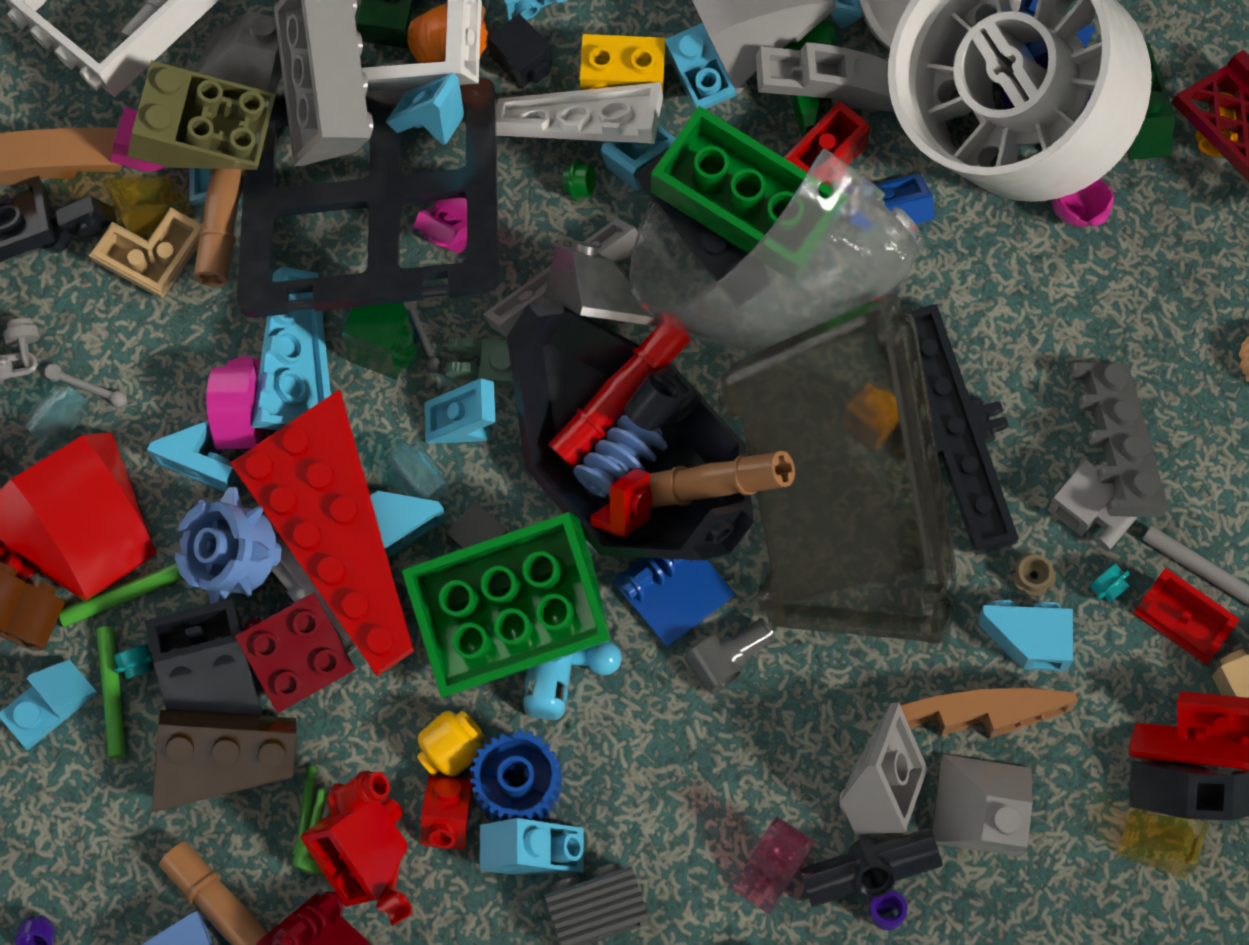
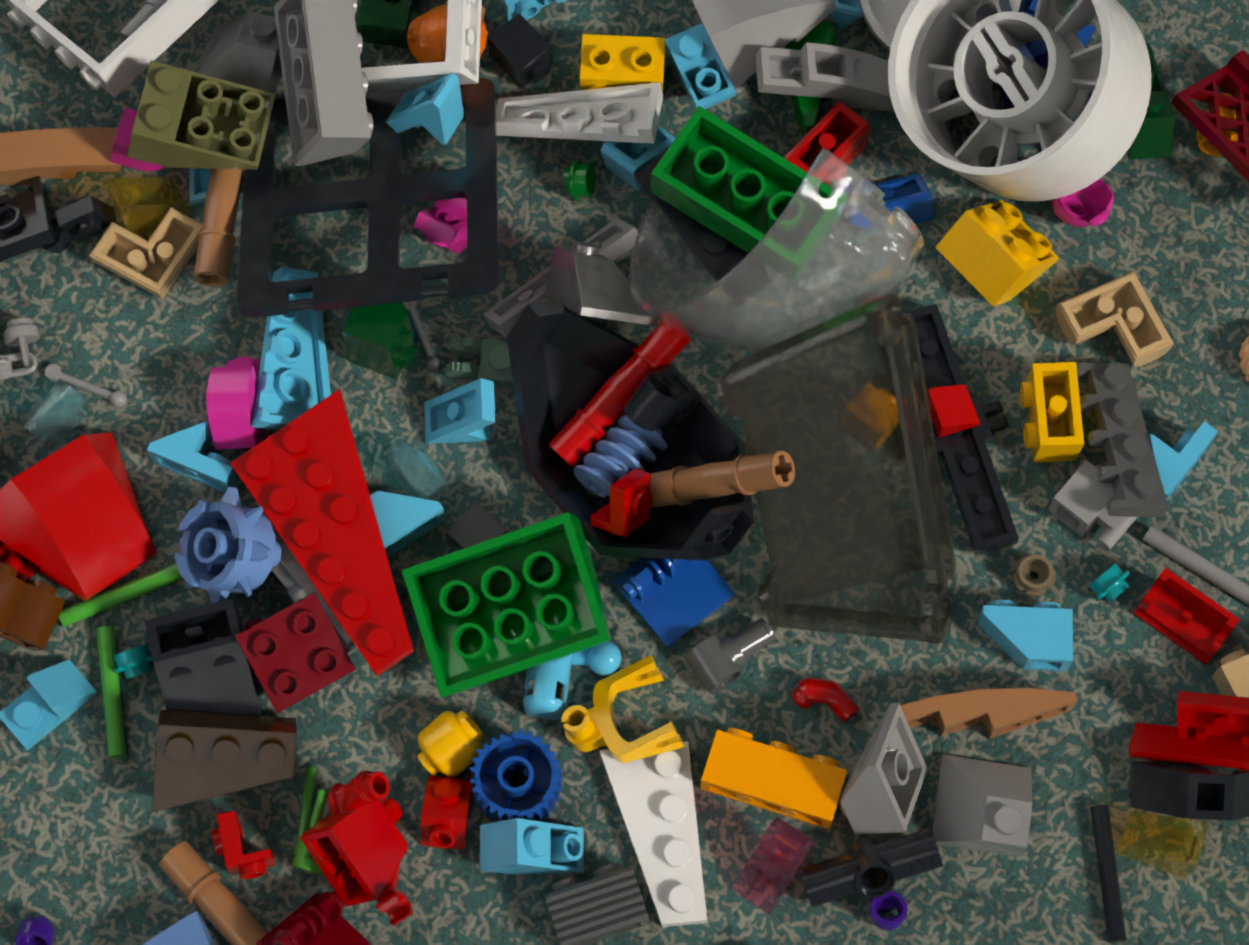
none -> red bracket [212,810,276,879]
none -> yellow piece [561,655,684,763]
none -> white wing [599,742,707,927]
none -> light orange brick [700,728,847,830]
none -> red arm [792,677,860,724]
none -> red slope [924,384,980,438]
none -> yellow slope [935,200,1060,307]
none -> yellow brick [1020,362,1084,463]
none -> tan brick [1056,271,1174,367]
none -> black bar [1090,805,1127,943]
none -> medium azure slope [1149,421,1218,500]

